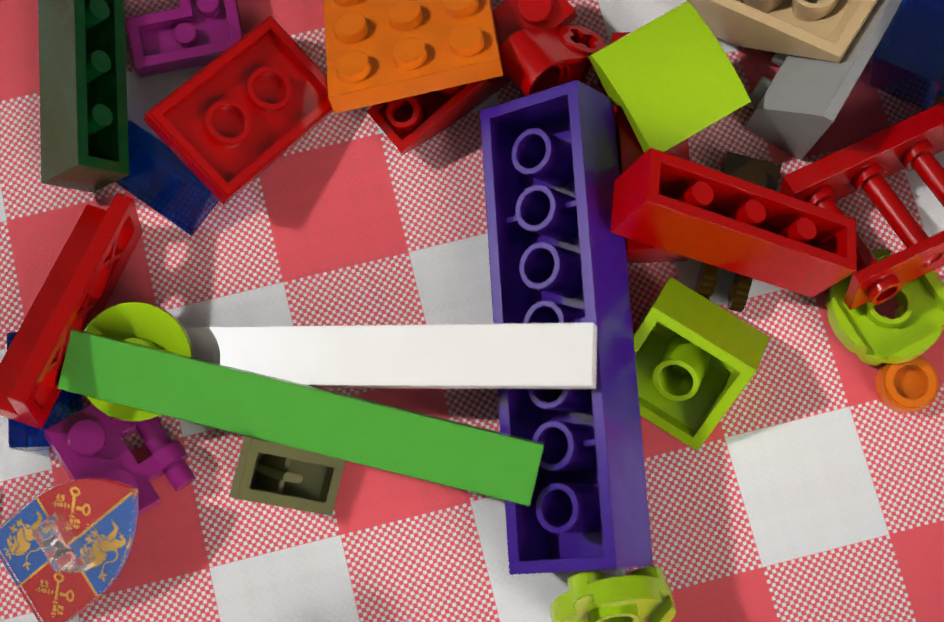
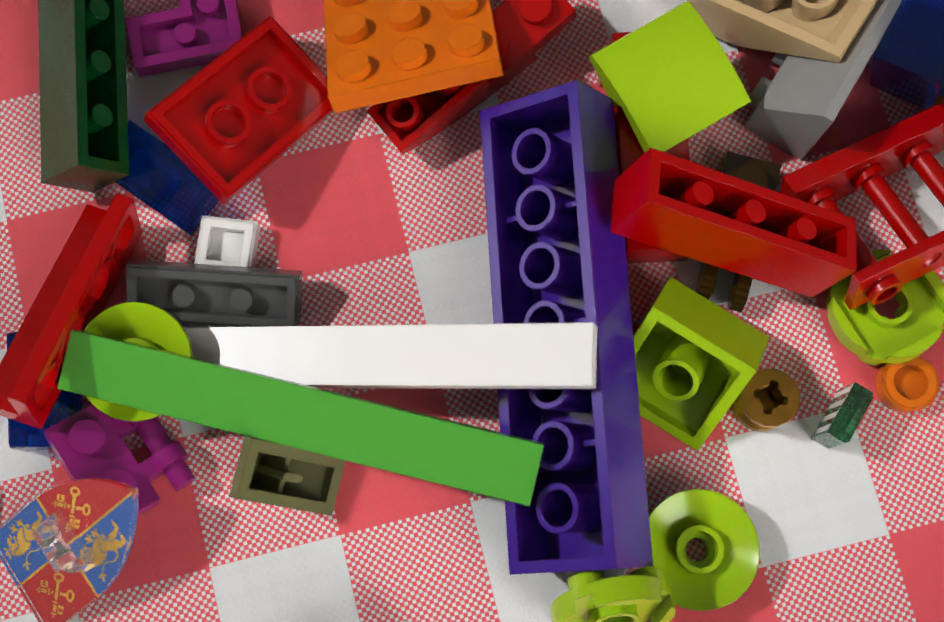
red piece [499,24,606,96] -> none
none -> dark grey tile [126,259,302,327]
none -> white tile [194,215,261,267]
none -> lime dish [648,489,760,611]
none -> pearl gold wheel [732,368,800,431]
none -> clear green tile [811,382,874,449]

